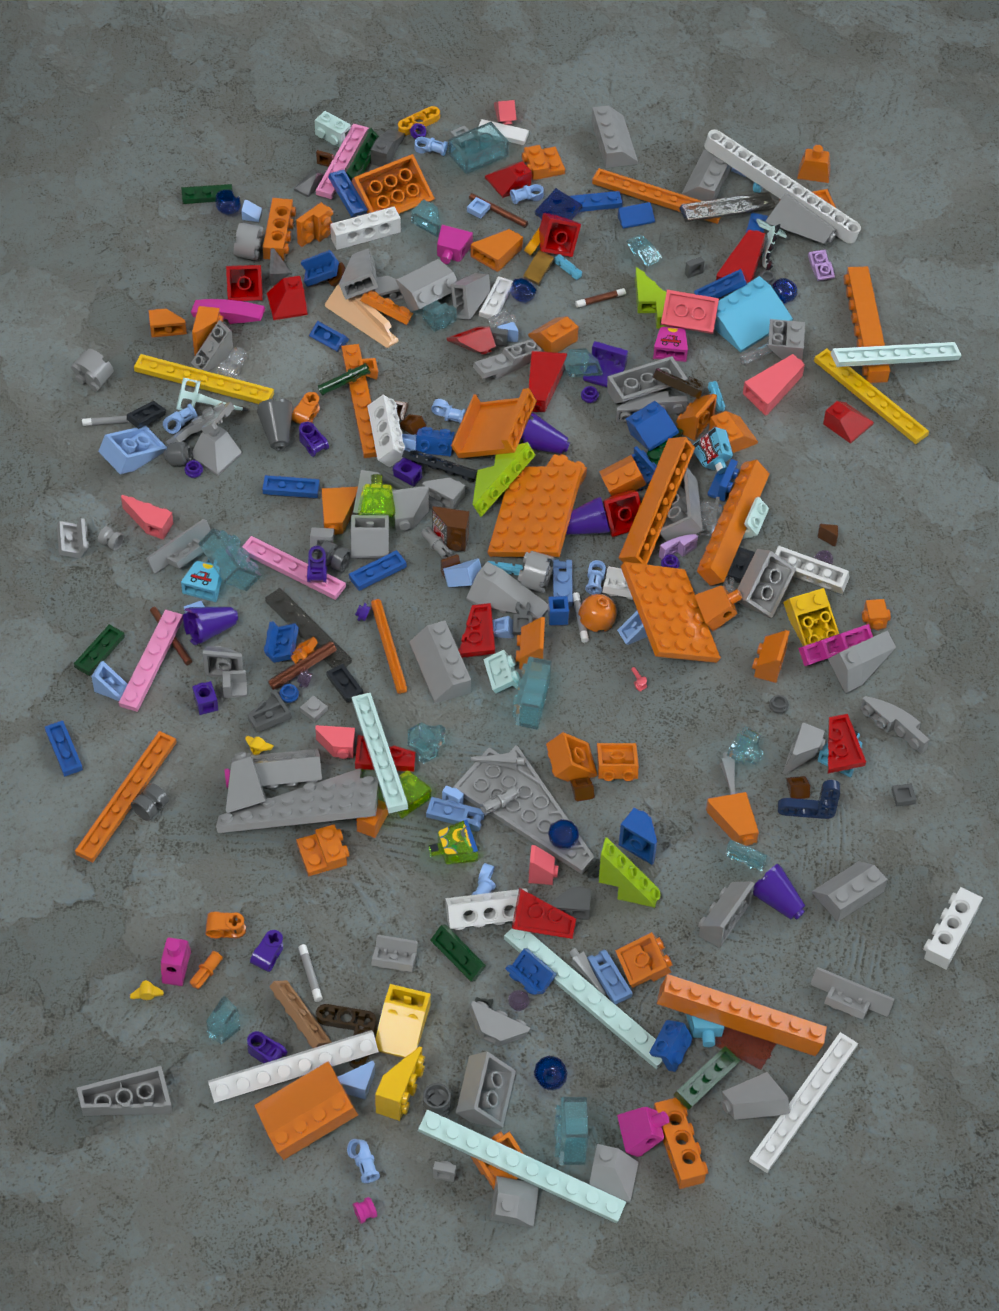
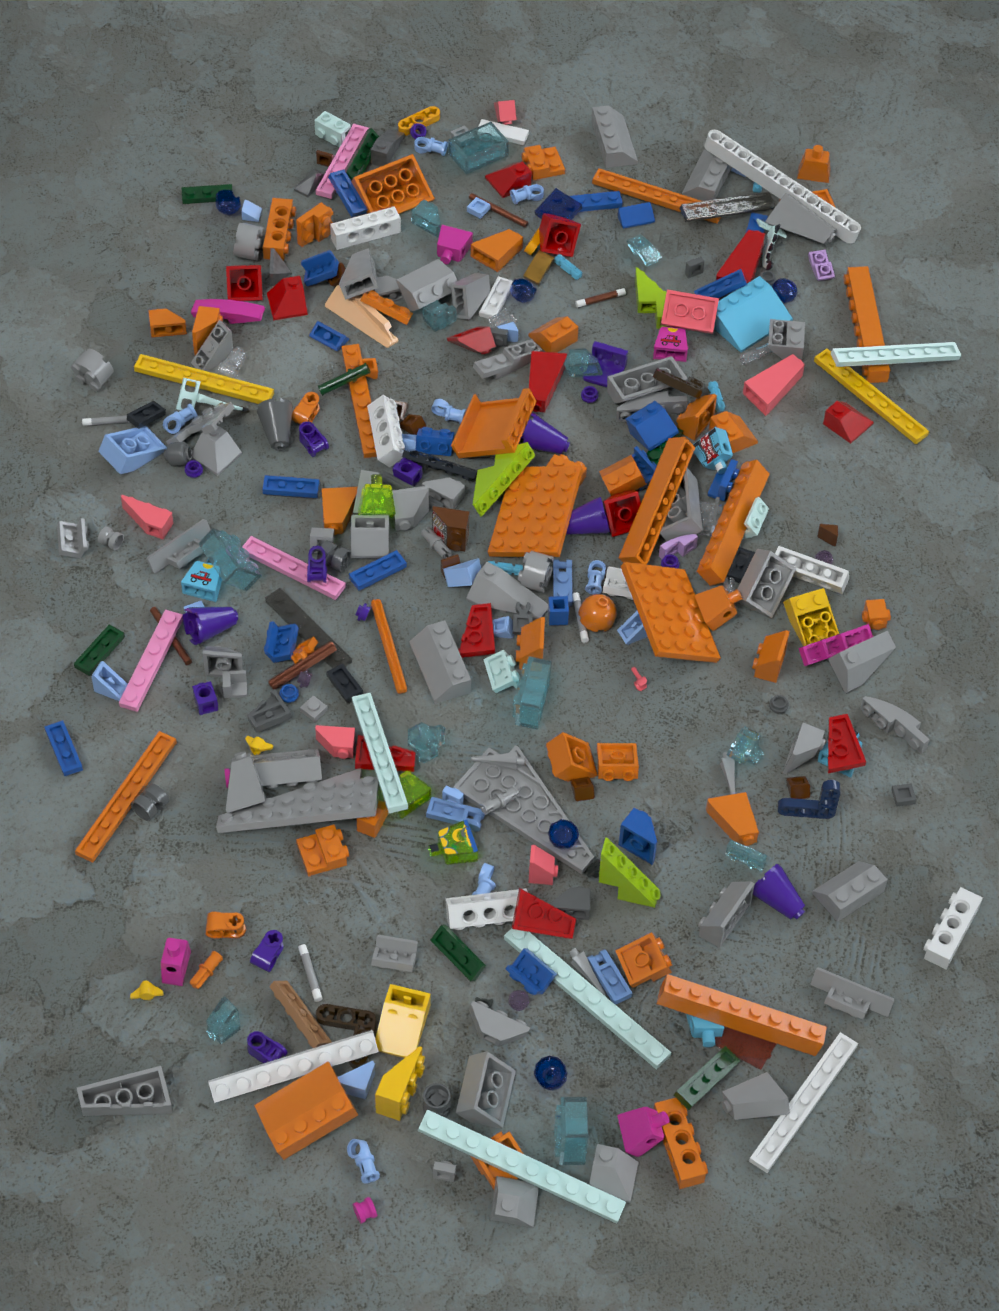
blue bracket [649,1020,693,1072] -> none

